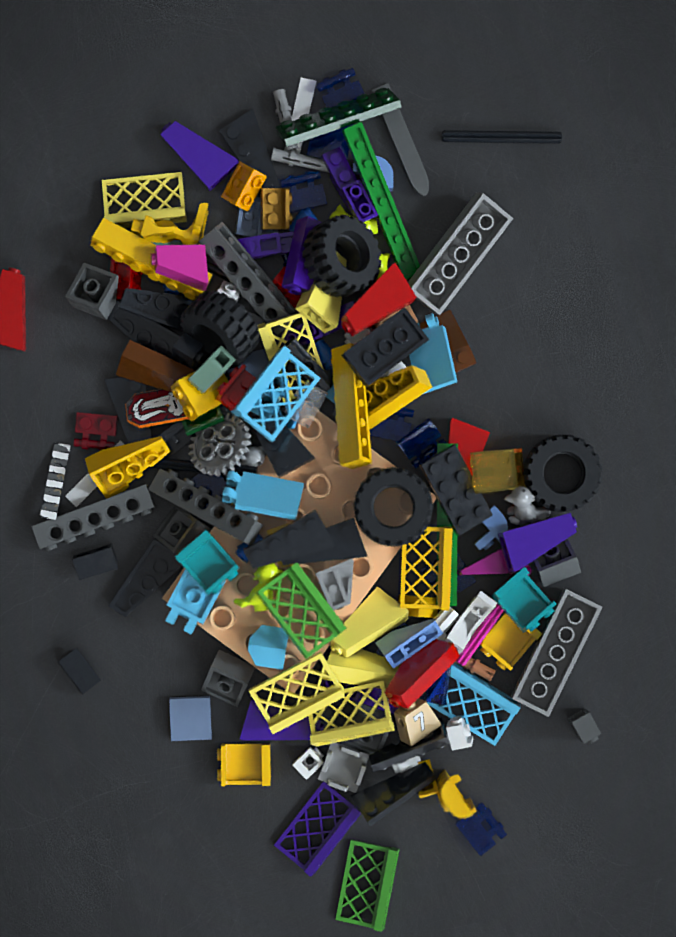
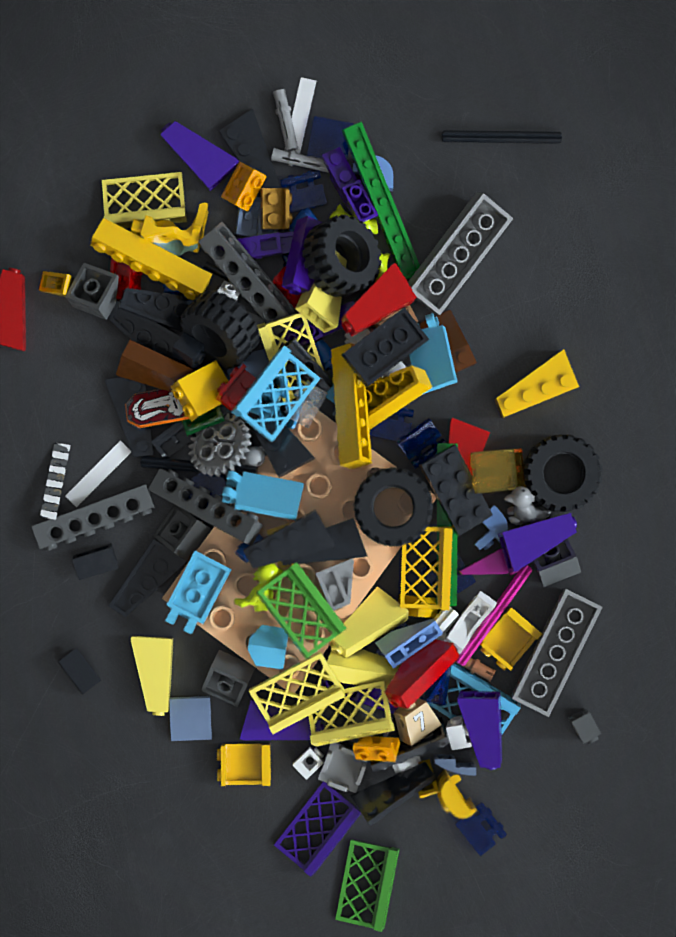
dark red plate [74,412,118,451] -> none
yellow wedge [85,436,170,499] -> none
dark pink slope [151,245,208,291] -> none
teal panel [175,530,240,595] -> none
sand green slope [188,346,236,394] -> none
dark green plate [276,88,401,146] -> none
clear blue plate [316,68,365,108] -> none
dark grey piece [372,83,429,196] -> none
teal panel [491,567,556,633] -> none
none -> yellow slope [39,271,74,297]
none -> light yellow slope [131,636,173,716]
none -> light orange bracket [353,736,400,762]
none -> sand blue slope [433,754,476,776]
none -> dark purple slope [458,691,502,770]
none -> yellow wedge [495,349,579,418]

